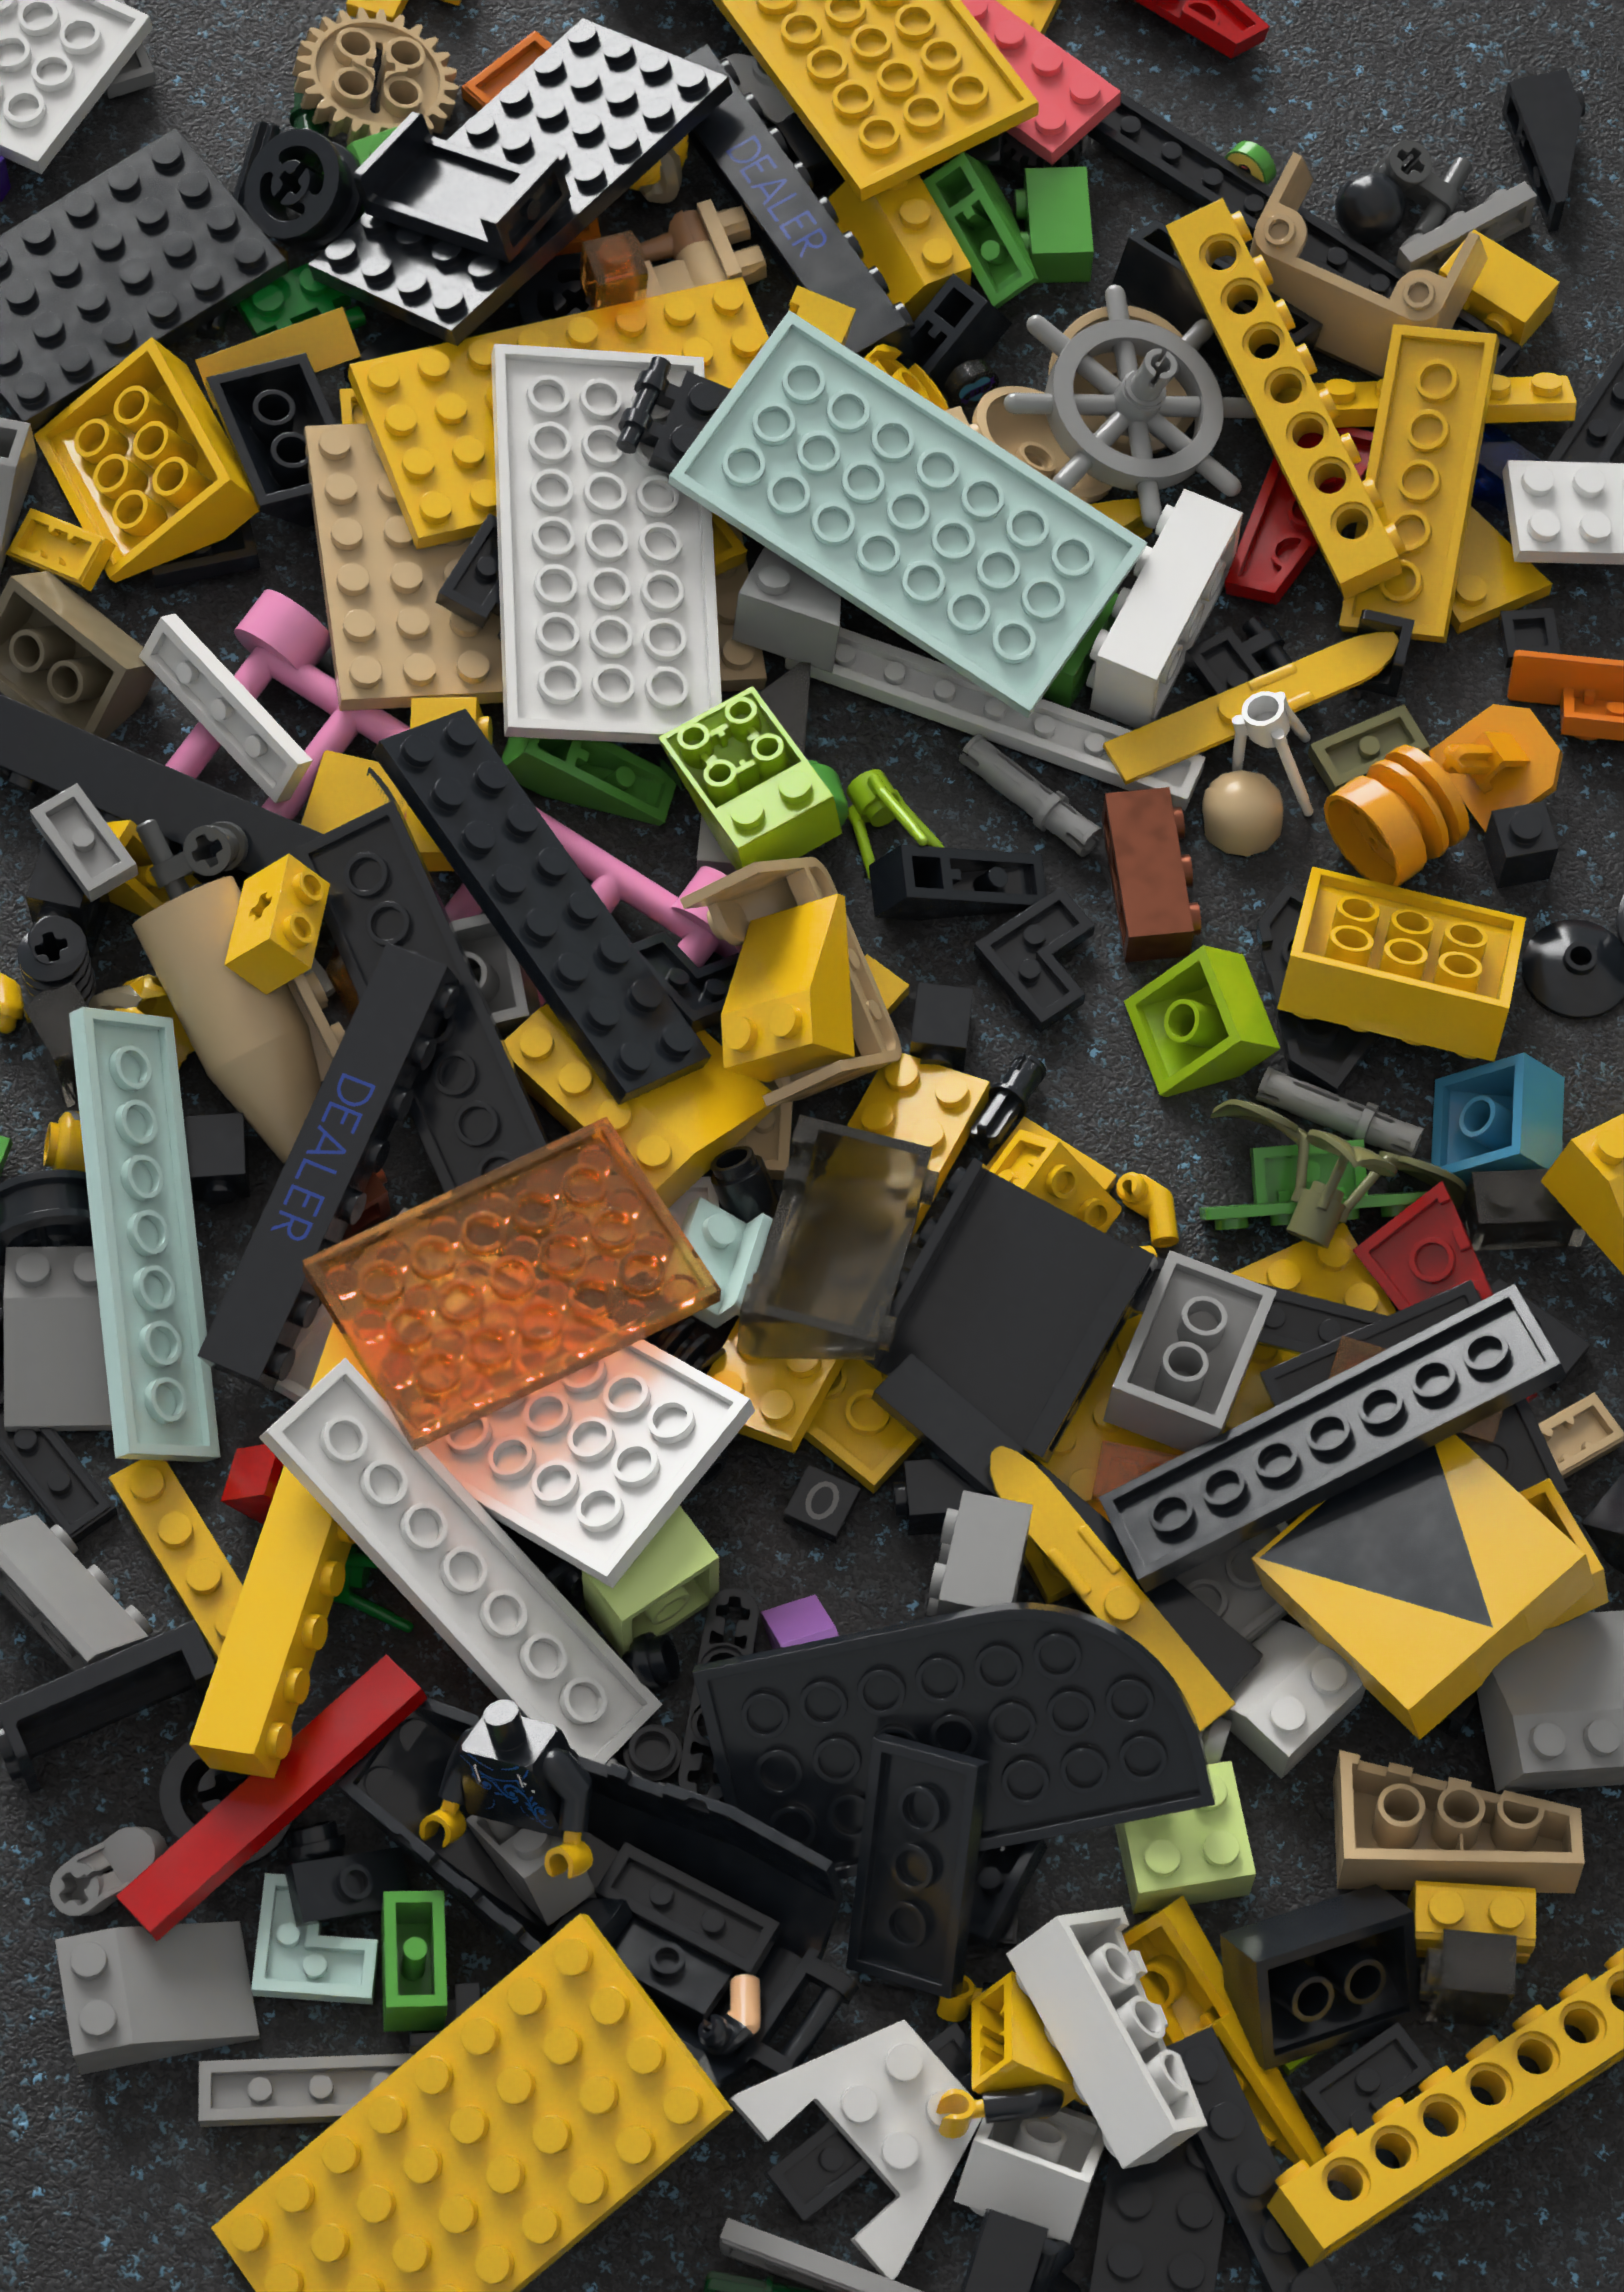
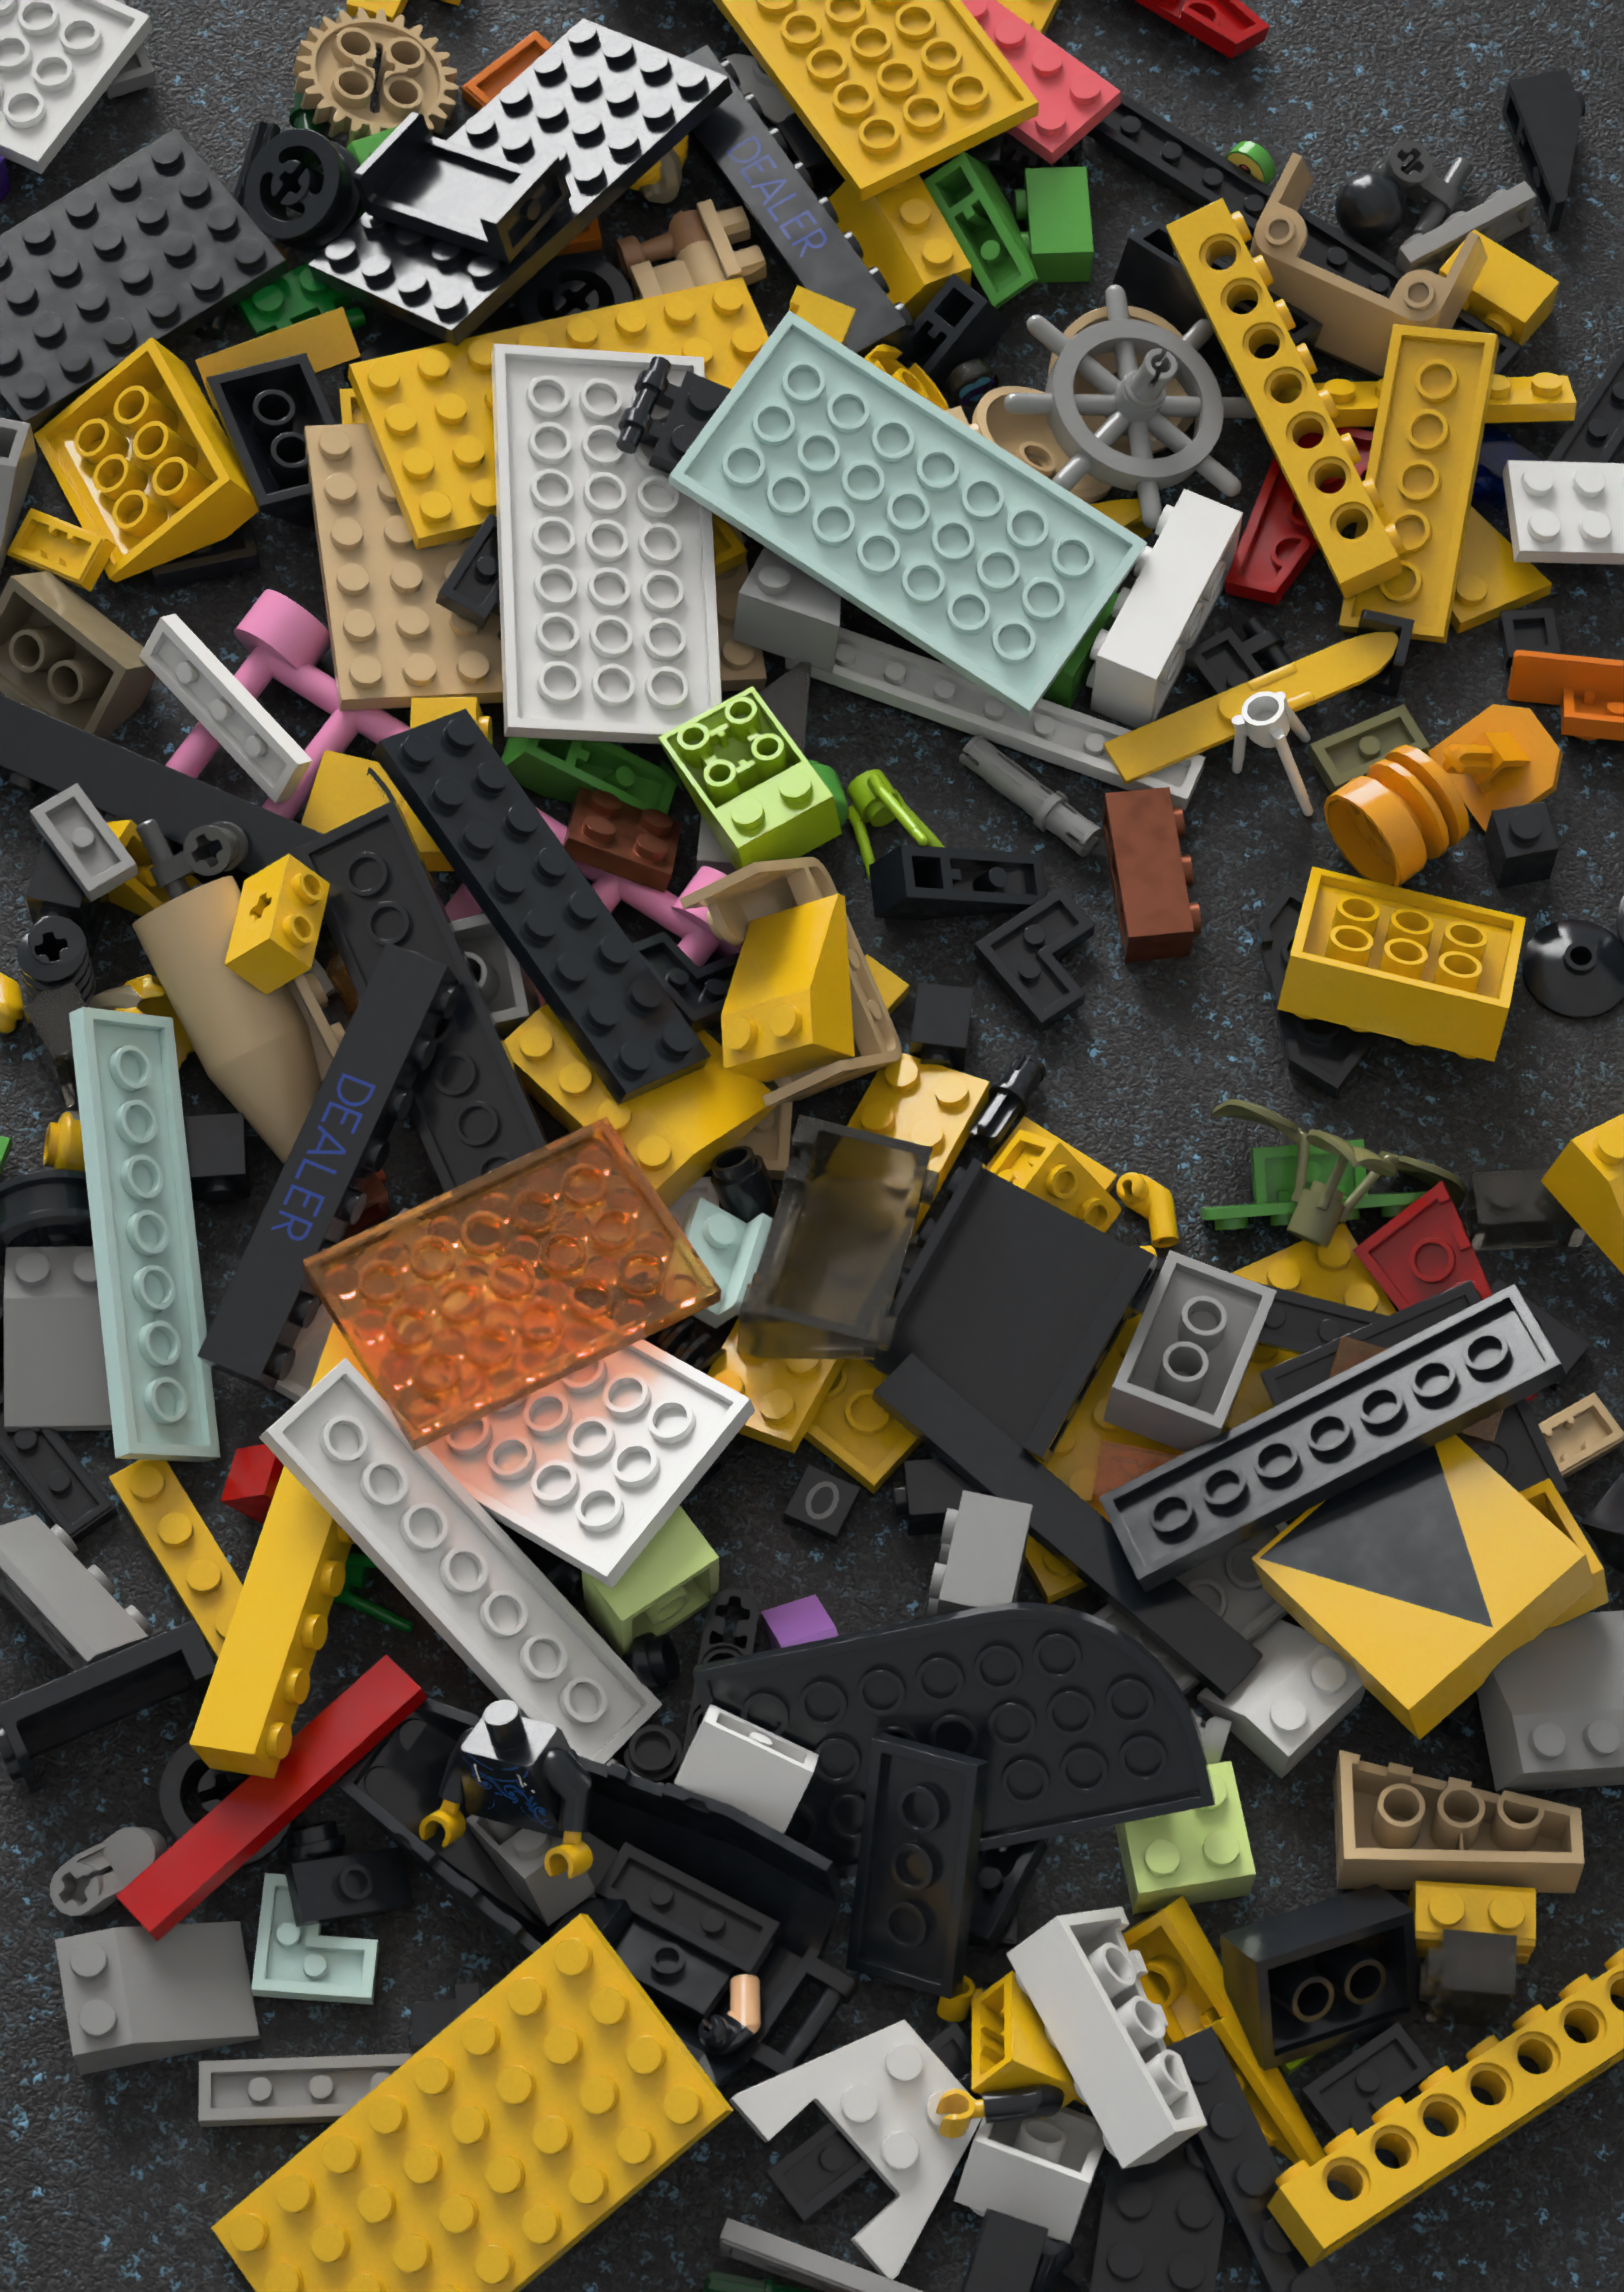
bright green brick [381,1890,447,2032] -> none
clear orange brick [580,230,649,310] -> none
yellow piece [990,1446,1236,1732] -> none
lime slope [1124,945,1281,1097] -> none
tan hair [1202,770,1283,856] -> none
light grey pin [1256,1067,1424,1158] -> none
dark azure slope [1431,1052,1565,1191] -> none
none -> copper plate [563,787,682,893]
none -> white brick [674,1704,819,1834]

